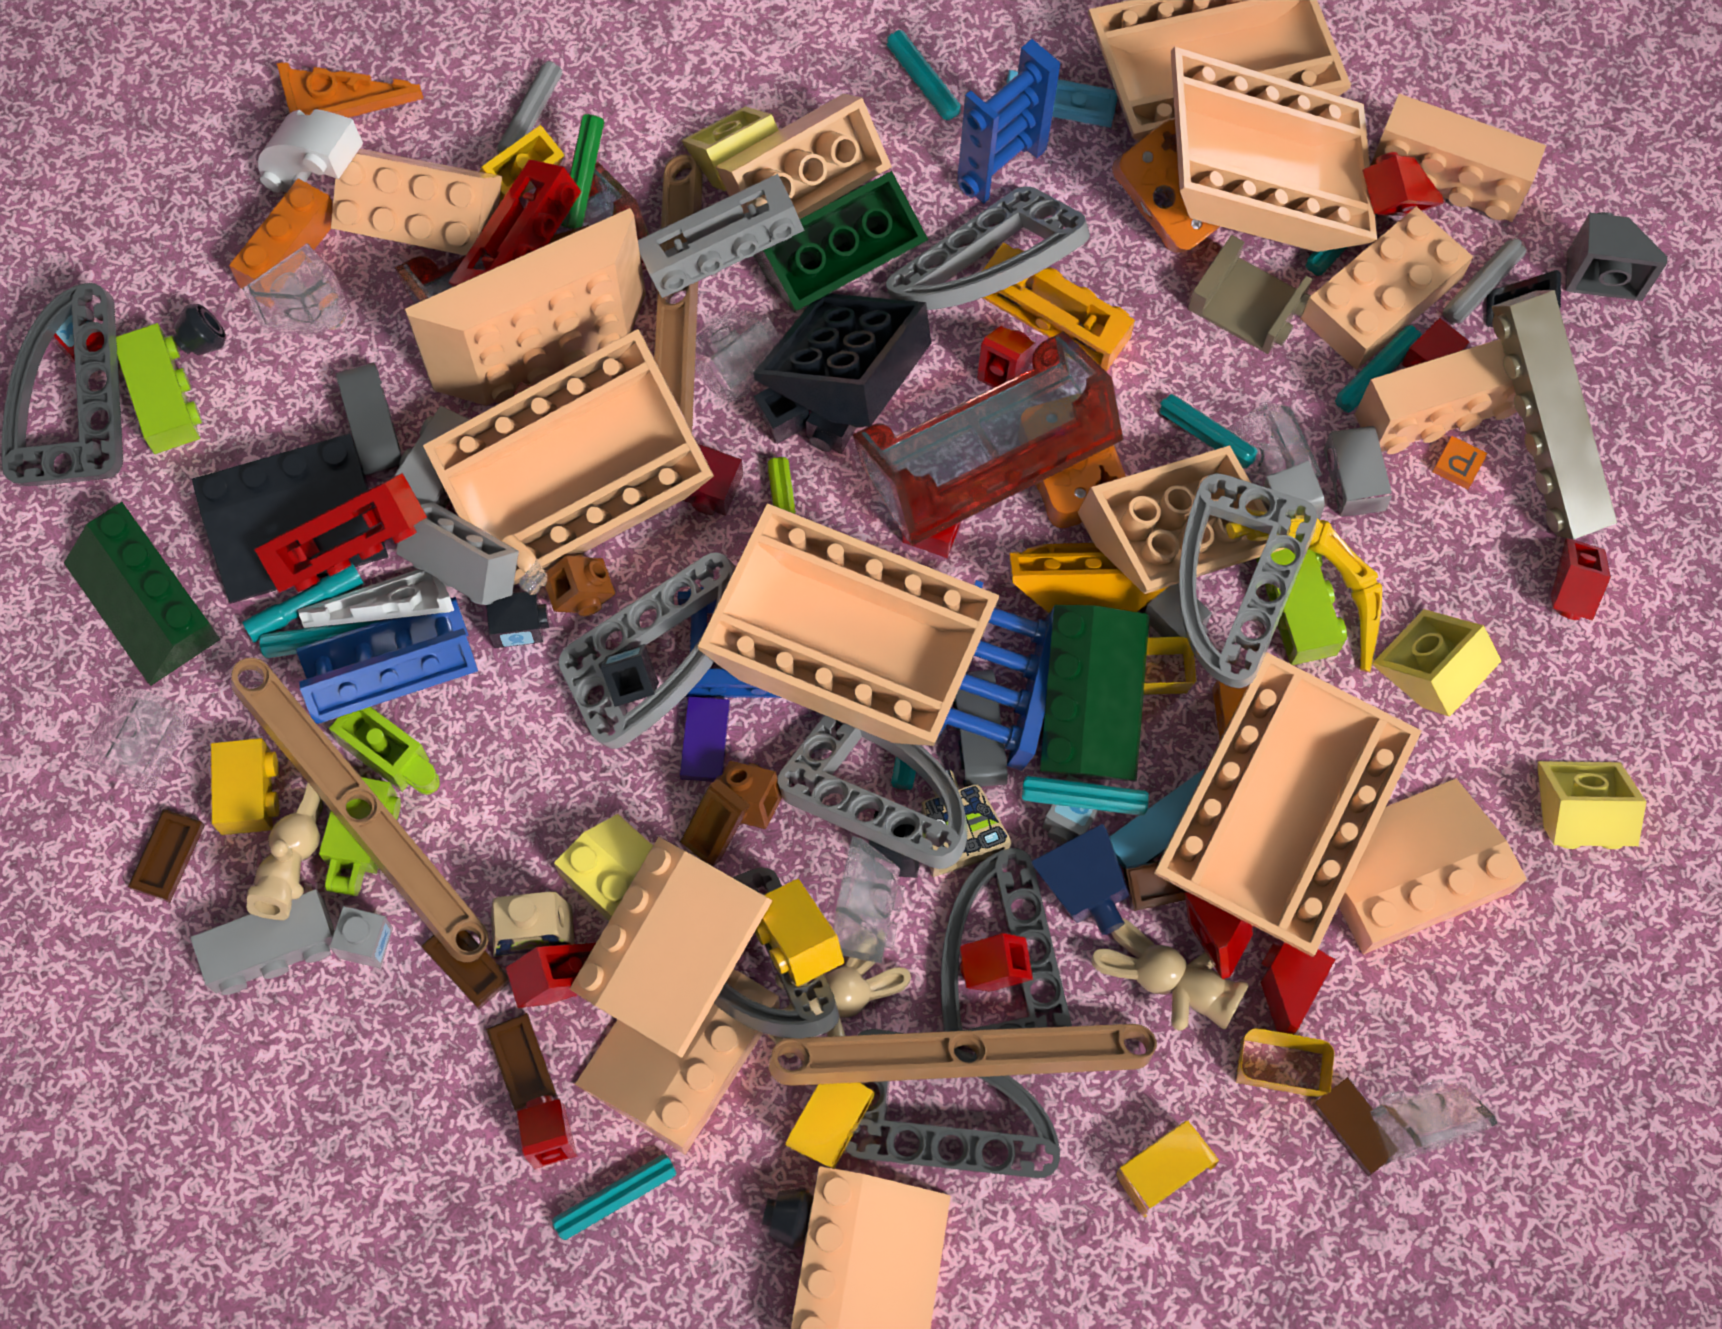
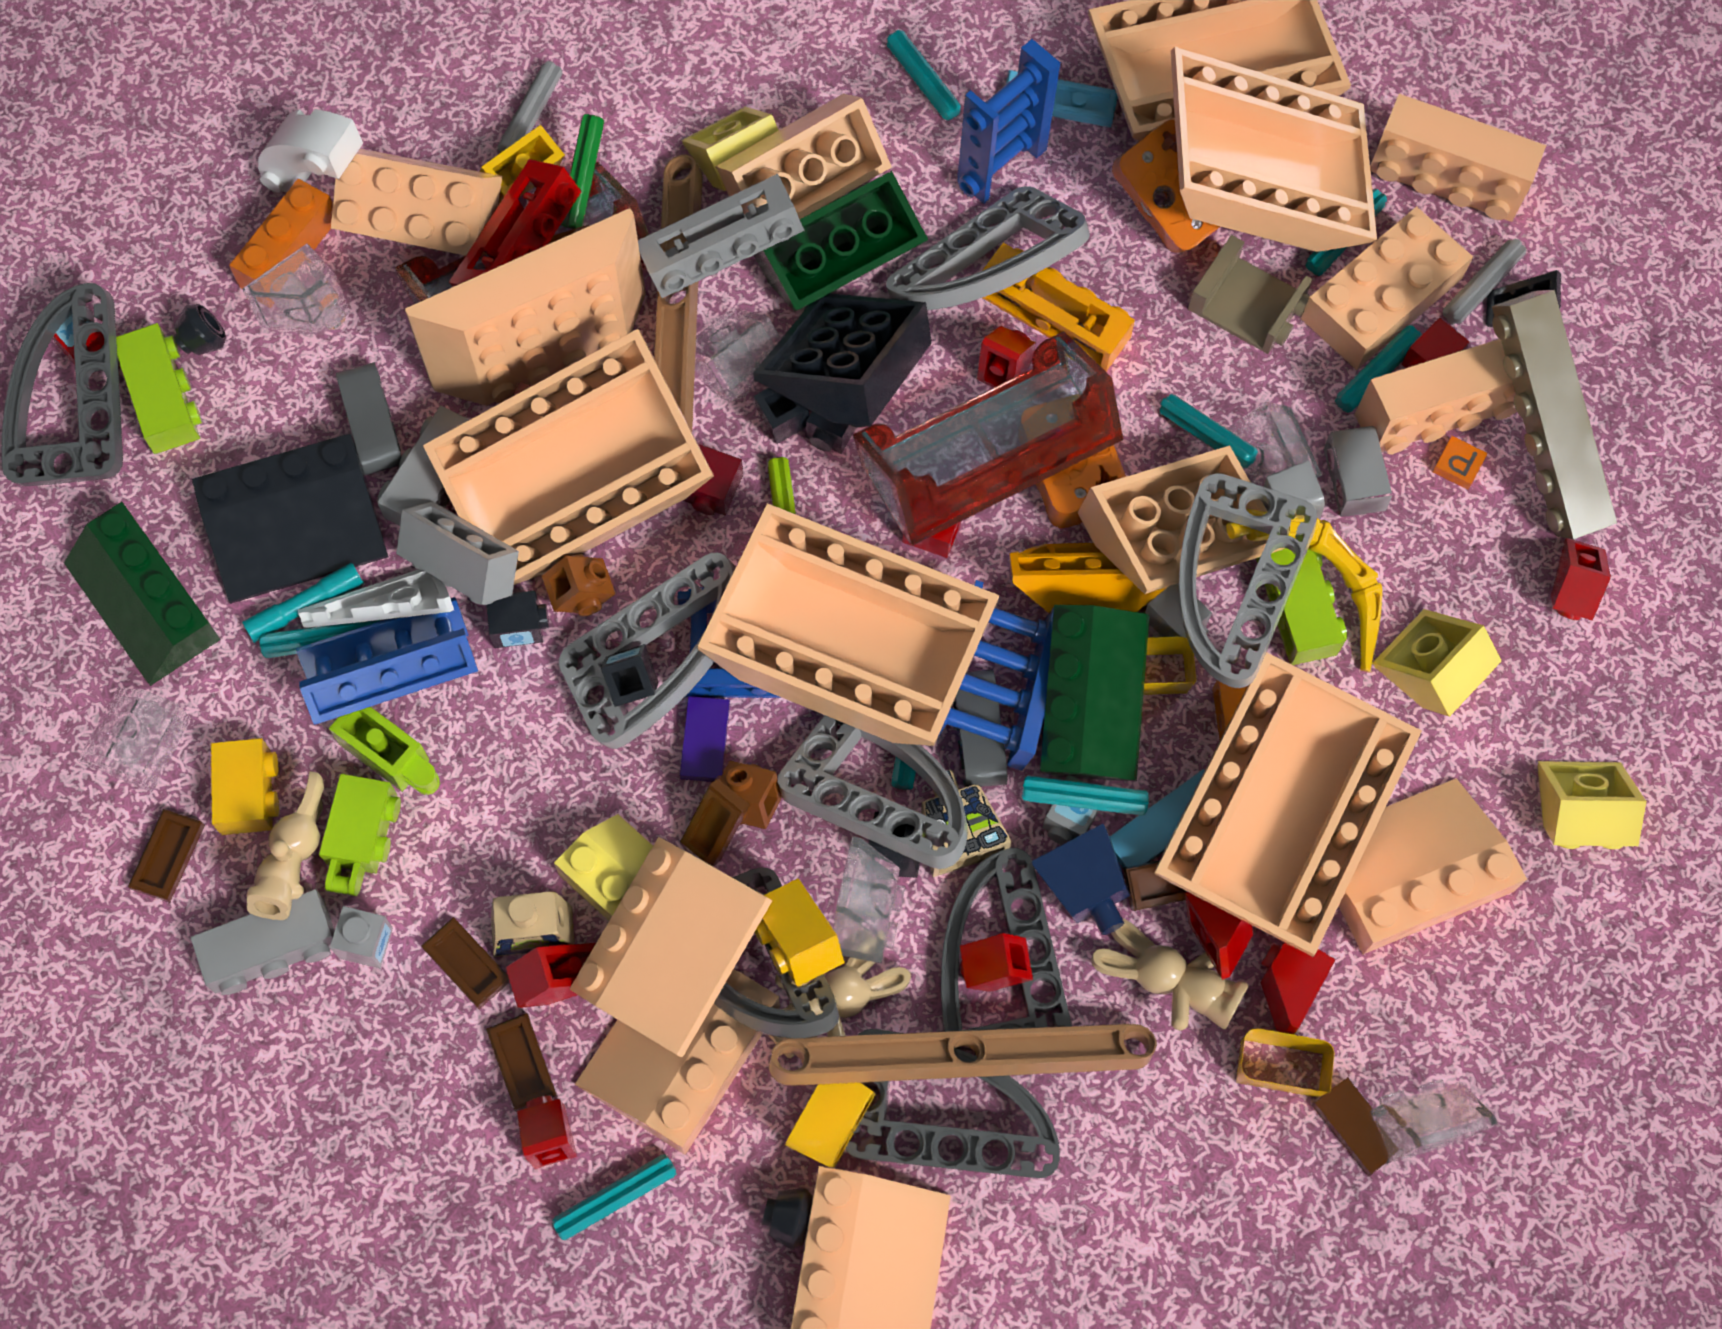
medium nougat beam [230,658,489,962] -> none
red brick [254,473,427,593] -> none
orange wing [277,62,424,118] -> none
arm [502,535,548,595] -> none
yellow piece [1116,1120,1220,1218] -> none
red slope [1362,152,1444,216] -> none
dark grey slope [1565,212,1668,301] -> none

